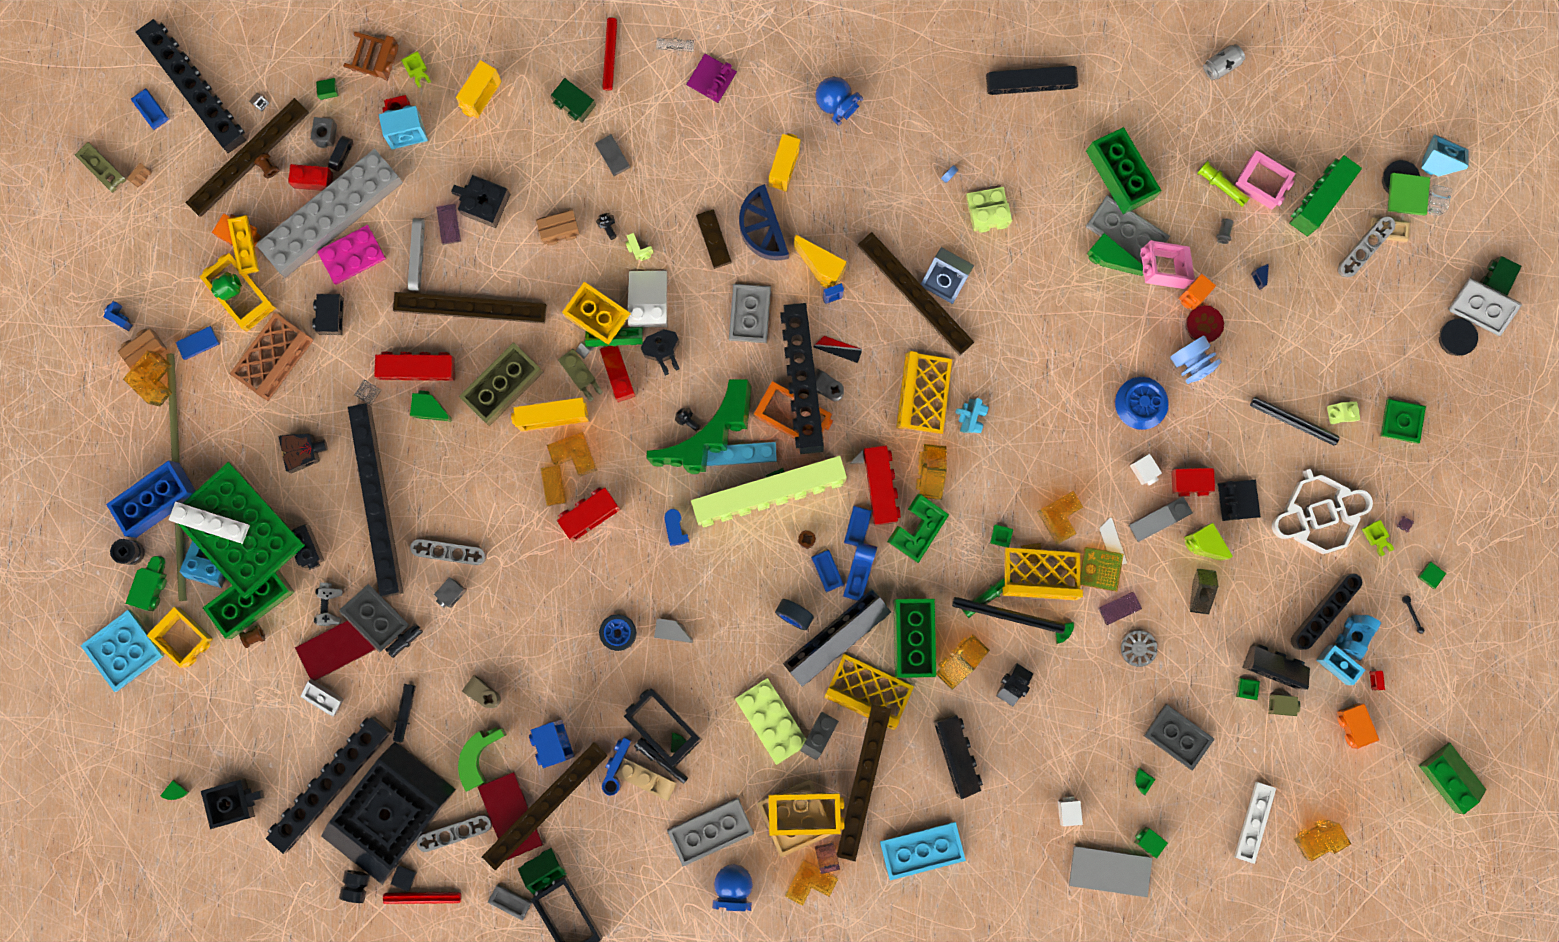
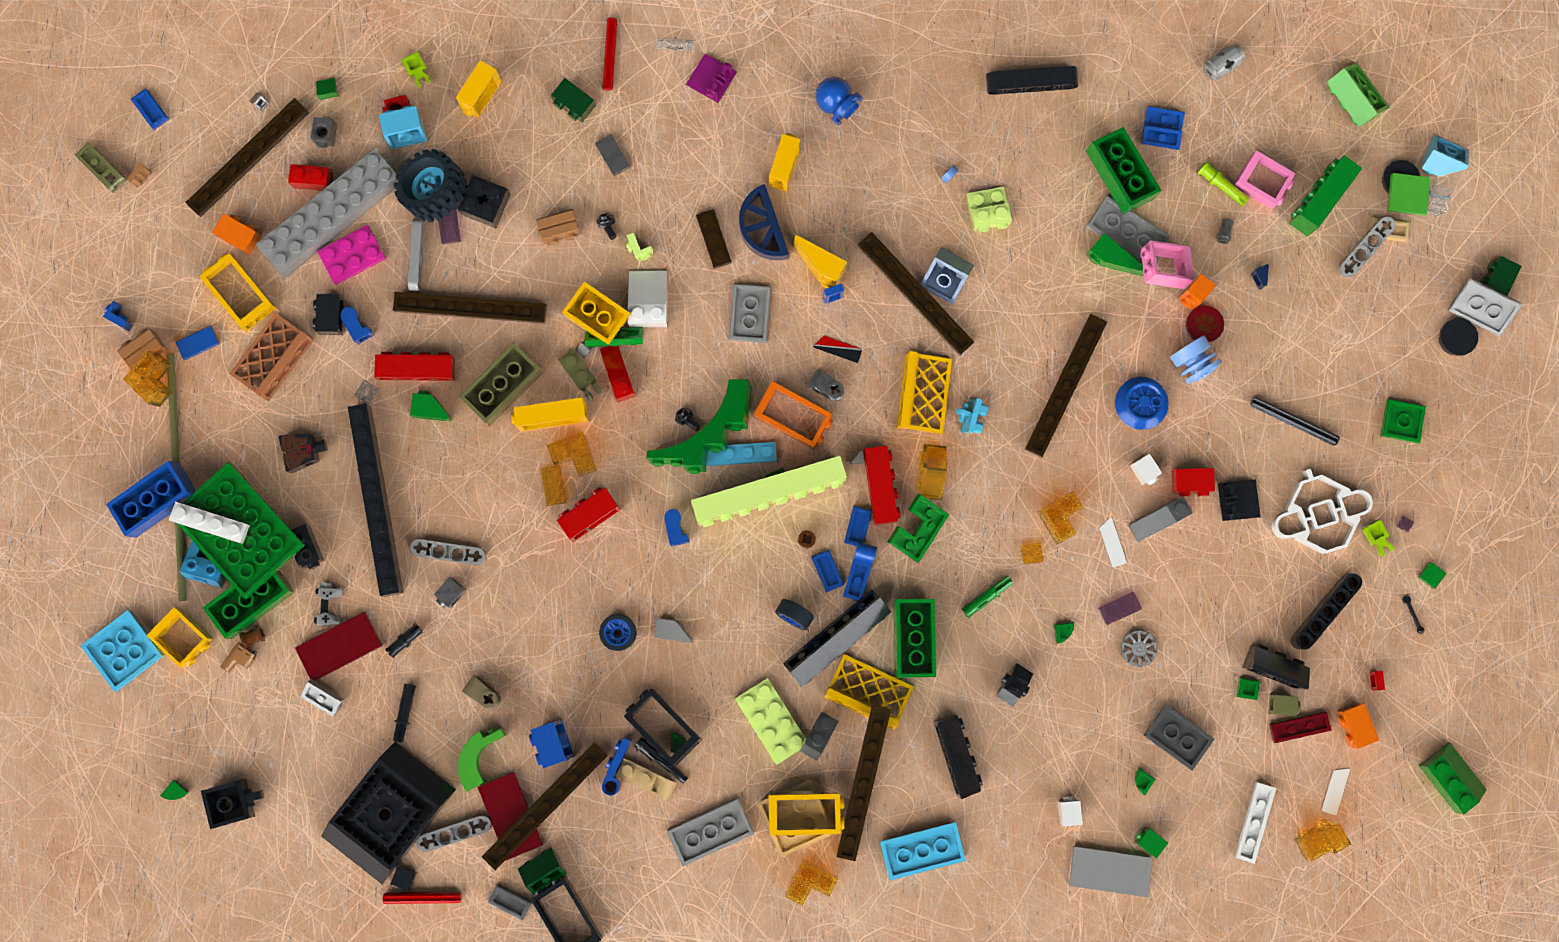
black wheel [110,539,145,565] -> none
green hinge [125,556,167,611] -> none
black brick [136,19,247,154] -> none
green head [211,272,242,301] -> none
yellow tile [227,215,259,275] -> none
reddish brown bush [254,153,280,179] -> none
black brick [265,717,392,854] -> none
black beam [328,136,353,171] -> none
dark grey plate [339,584,409,653] -> none
black wheel [339,870,370,903] -> none
dark orange plate [343,32,399,81] -> none
black hinge [641,329,680,376] -> none
blue tile [712,864,753,911] -> none
black brick [780,303,824,455] -> none
tile [815,842,840,874] -> none
clear yellow brick [936,634,990,690] -> none
black axle [952,597,1065,634] -> none
green plate [989,525,1013,548] -> none
yellow fence [1003,548,1083,600] -> none
clear yellow tile [1080,547,1124,592] -> none
lime slope [1184,523,1233,561] -> none
clear smoke slope [1190,568,1219,615] -> none
medium azure brick [1316,645,1366,685] -> none
yellowish green bracket [1327,401,1360,425] -> none
dark azure brick [1335,615,1381,660] -> none
none -> medium nougat piece [220,642,257,673]
none -> blue leg [340,307,374,344]
none -> black wheel [394,149,467,222]
none -> dark brown plate [1024,314,1107,458]
none -> blue slope [1141,107,1185,150]
none -> dark red tile [1269,711,1332,743]
none -> white sticker [1322,768,1350,815]
none -> slope [1327,63,1390,127]

